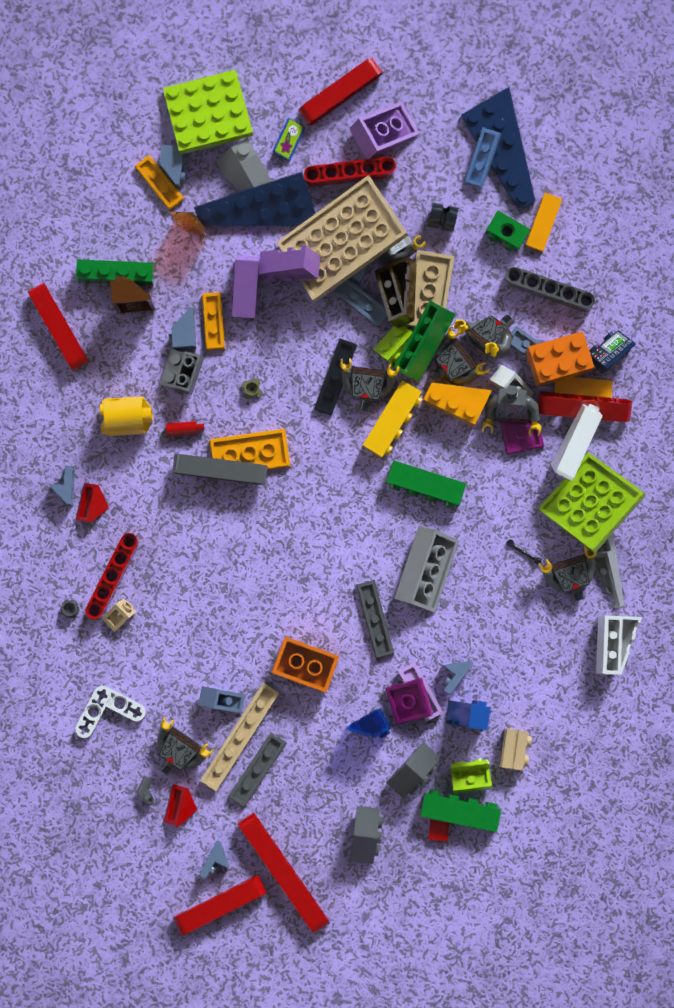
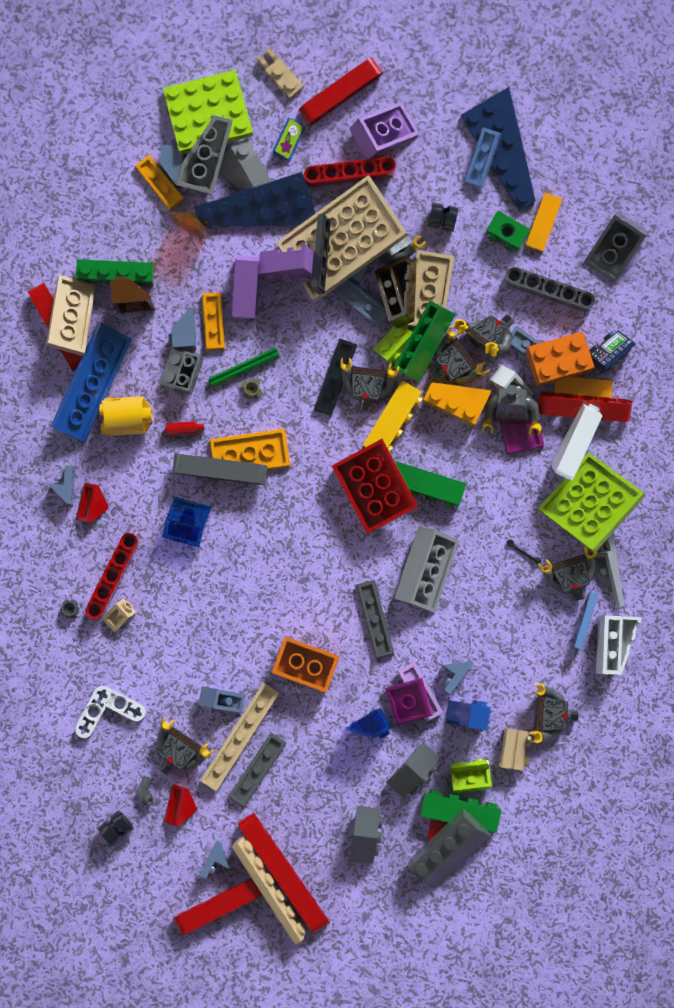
none -> tan plate [46,275,95,356]
none -> blue plate [50,322,132,443]
none -> black wheel [97,810,134,847]
none -> clear blue slope [162,497,211,547]
none -> light grey wedge [176,115,233,194]
none -> green axle [209,348,280,387]
none -> tan plate [231,836,307,945]
none -> tan hinge [256,48,304,99]
none -> black tile [311,214,331,294]
none -> red slope [332,438,418,534]
none -> dark grey slope [408,808,491,888]
none -> torso [529,682,579,743]
none -> medium blue tile [572,592,598,649]
none -> dark grey slope [584,211,649,282]

